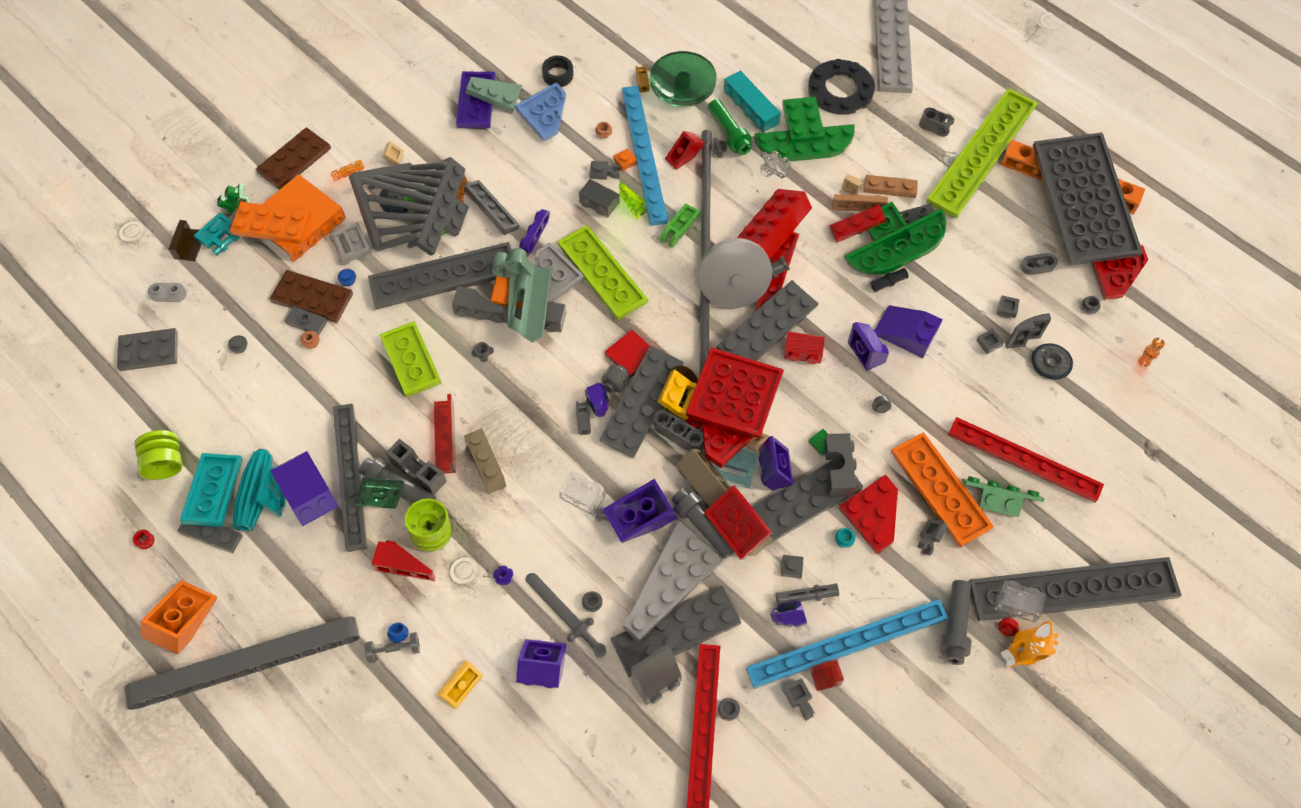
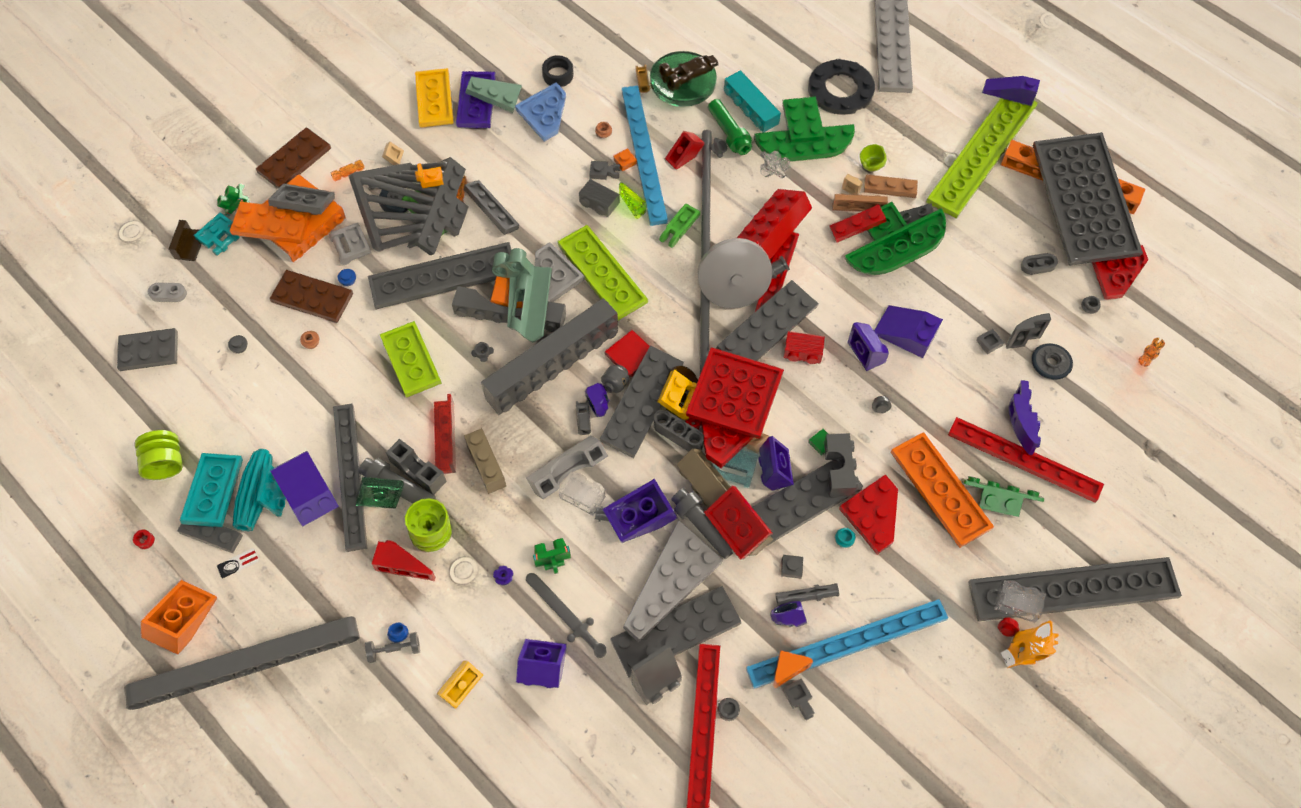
dark grey plate [285,306,328,335] -> none
dark purple plate [519,209,550,255] -> none
dark grey plate [582,591,603,612] -> none
clear red panel [810,660,844,691] -> none
black pin [871,268,909,292] -> none
dark grey plate [918,519,948,556] -> none
dark grey piece [919,107,954,137] -> none
dark grey piece [940,580,972,665] -> none
dark grey plate [997,295,1020,318] -> none
none -> sticker [217,548,259,579]
none -> dark grey plate [268,183,335,215]
none -> yellow plate [415,68,454,128]
none -> light orange bracket [415,163,444,188]
none -> dark grey brick [481,298,618,415]
none -> light grey arch [526,435,608,499]
none -> green hips [533,538,571,574]
none -> dark brown piece [659,55,719,91]
none -> orange slope [773,651,813,689]
none -> lime hair [860,144,887,172]
none -> dark purple slope [982,76,1040,106]
none -> dark purple slope [1009,380,1041,455]

